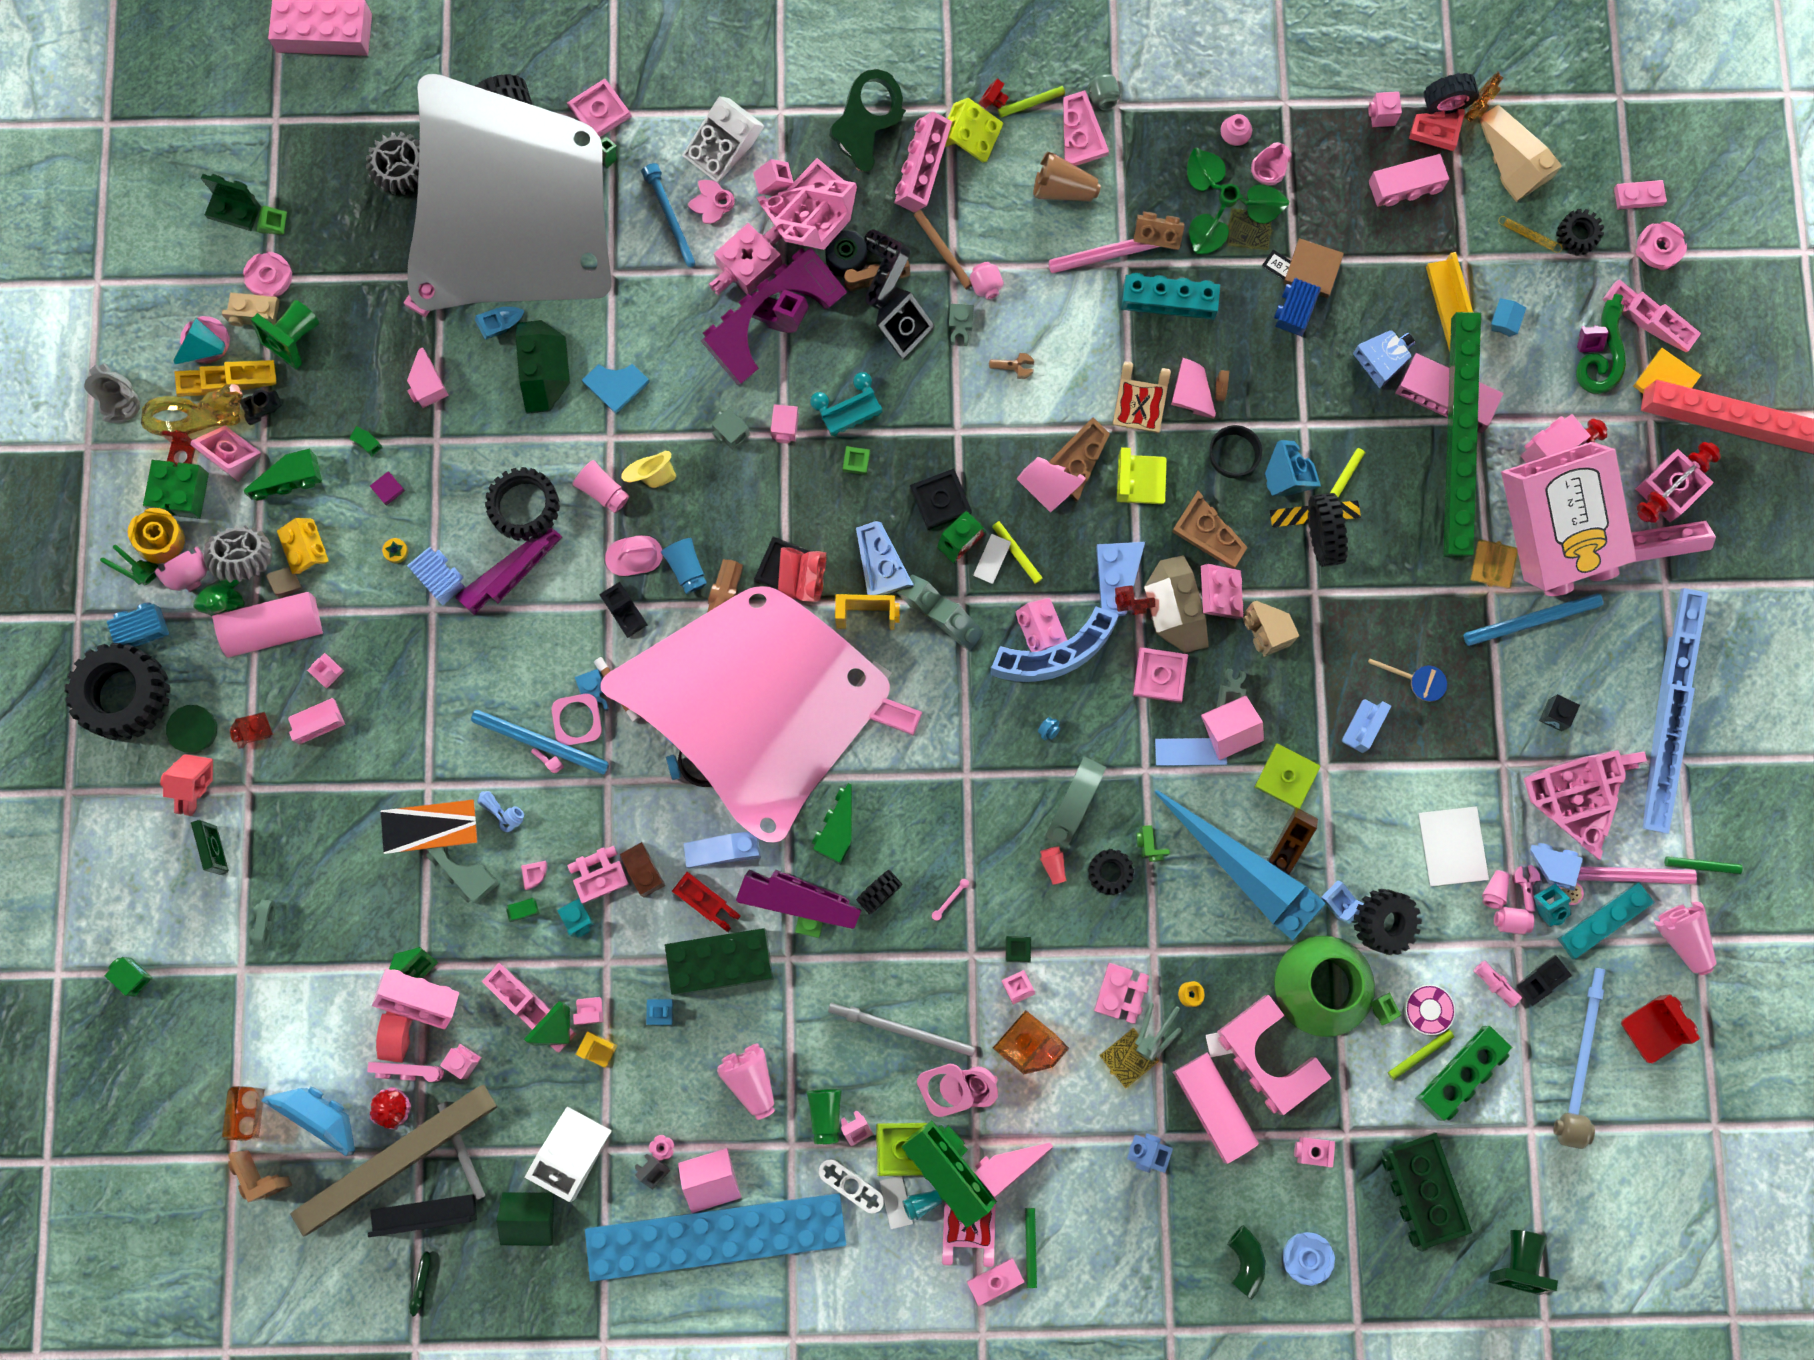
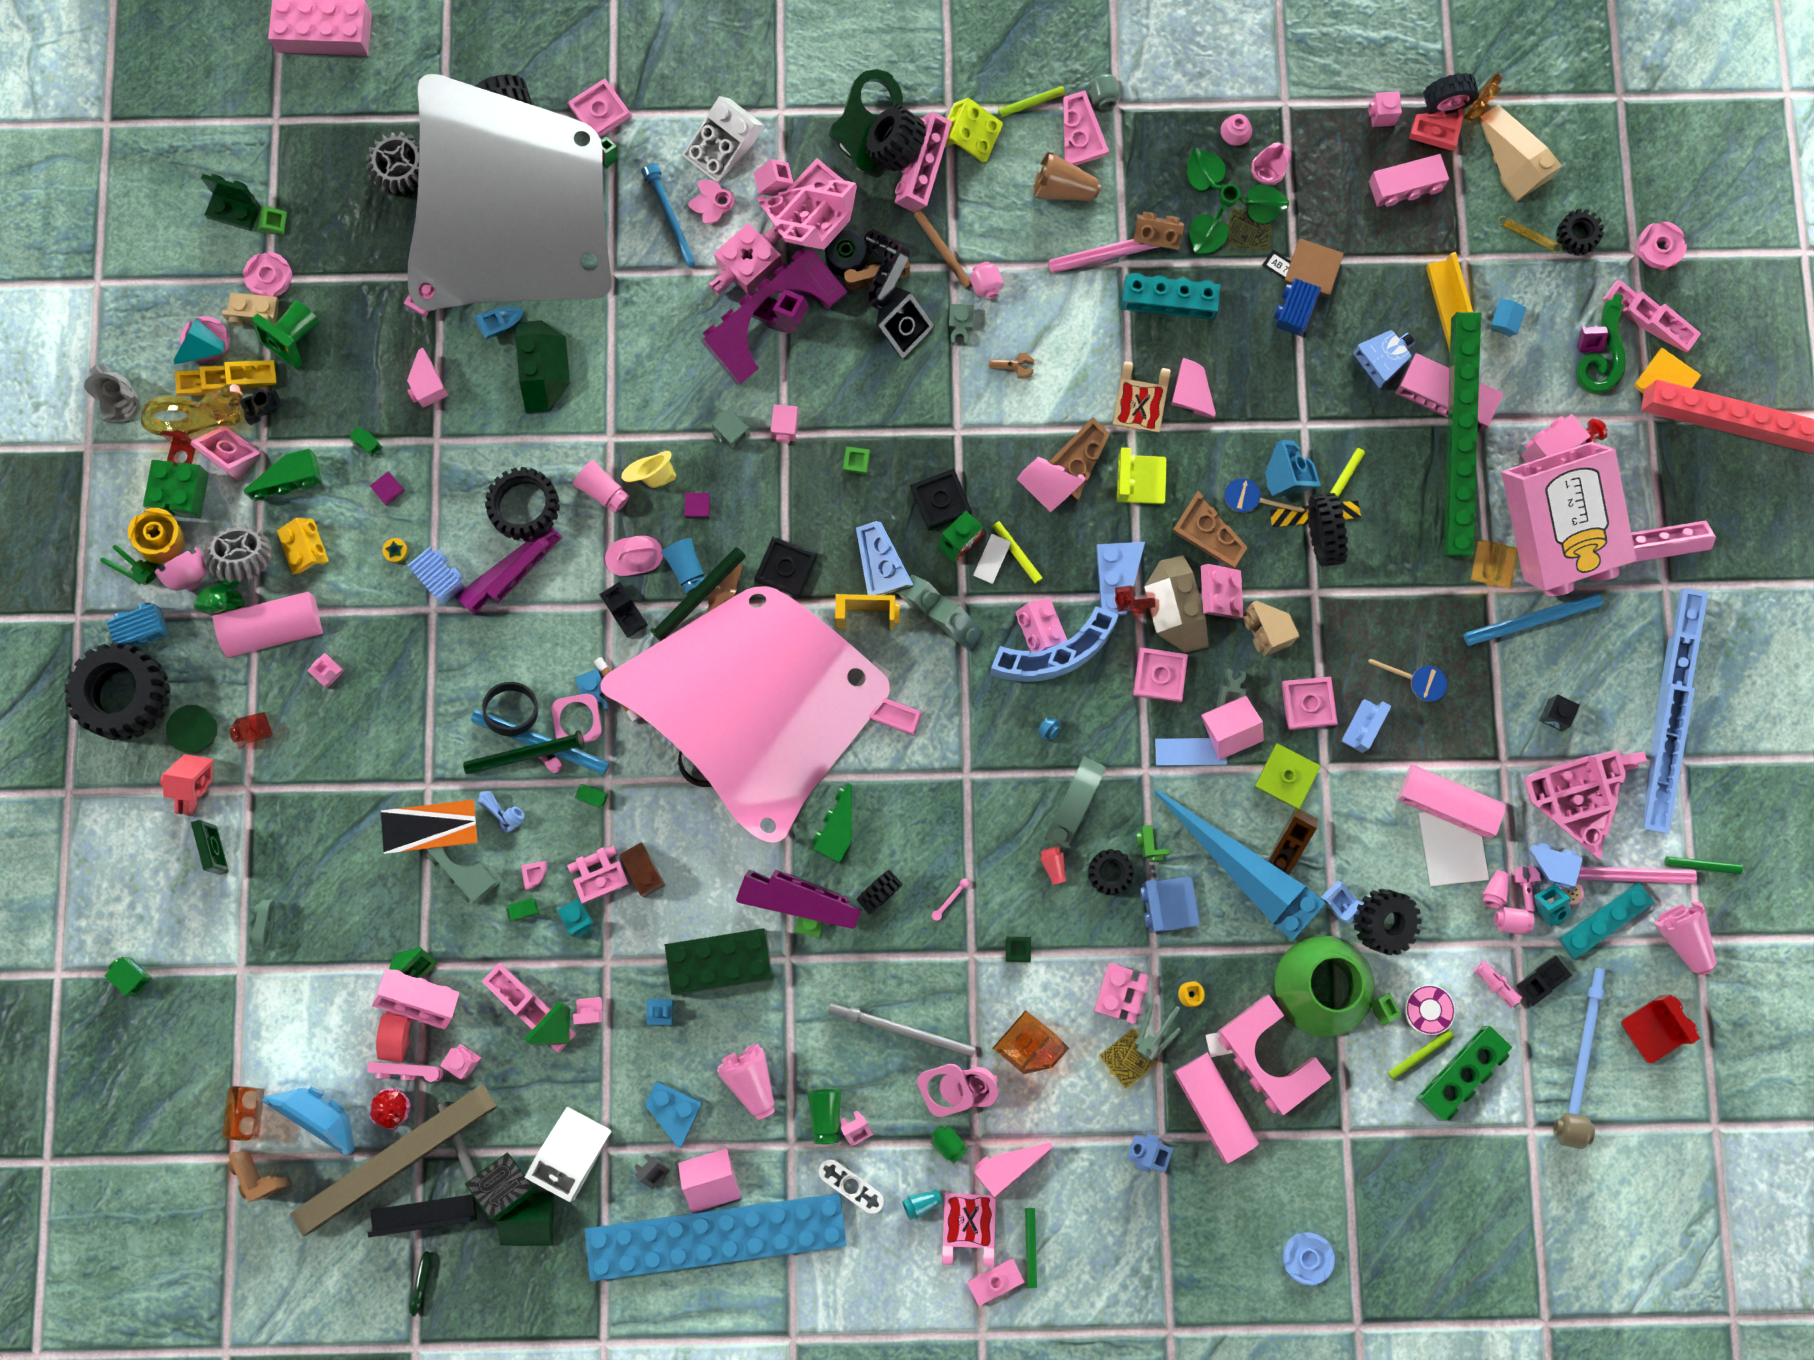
dark tan slope [266,567,302,599] -> none
bright pink panel [288,698,345,745] -> none
yellow panel [575,1031,618,1067] -> none
dark azure tile [582,364,650,414] -> none
bright pink plate [649,1135,674,1161] -> none
dark azure tile [666,755,681,780] -> none
red hinge [672,872,741,932] -> none
light blue slope [684,831,761,868] -> none
coral piece [778,547,826,602] -> none
teal gear [810,372,883,436] -> none
lime plate [876,1123,927,1176] -> none
white sticker [880,1176,913,1229] -> none
green brick [901,1120,997,1228] -> none
red tile [978,78,1009,109] -> none
bright pink tile [1002,970,1035,1005] -> none
black tyre [1210,425,1262,478] -> none
medium nougat tile [1215,370,1229,401] -> none
dark green cylinder [1227,1225,1266,1300] -> none
bright pink brick [1294,1137,1335,1167] -> none
dark green bracket [1381,1132,1473,1252] -> none
dark green plant [1488,1230,1558,1295] -> none
bright pink plate [1614,180,1667,210] -> none
bright pink brick [1635,442,1721,523] -> none
none -> dark green axle [463,730,585,774]
none -> tile [465,1152,536,1224]
none -> black tyre [482,682,538,736]
none -> green piece [575,784,608,809]
none -> dark azure wing [645,1081,702,1148]
none -> dark green axle [650,547,746,641]
none -> magenta tile [684,493,710,518]
none -> black tyre [865,105,926,172]
none -> medium blue bracket [1140,877,1199,933]
none -> blue piece [1225,478,1305,513]
none -> bright pink tile [1281,677,1338,730]
none -> bright pink brick [1397,764,1505,839]

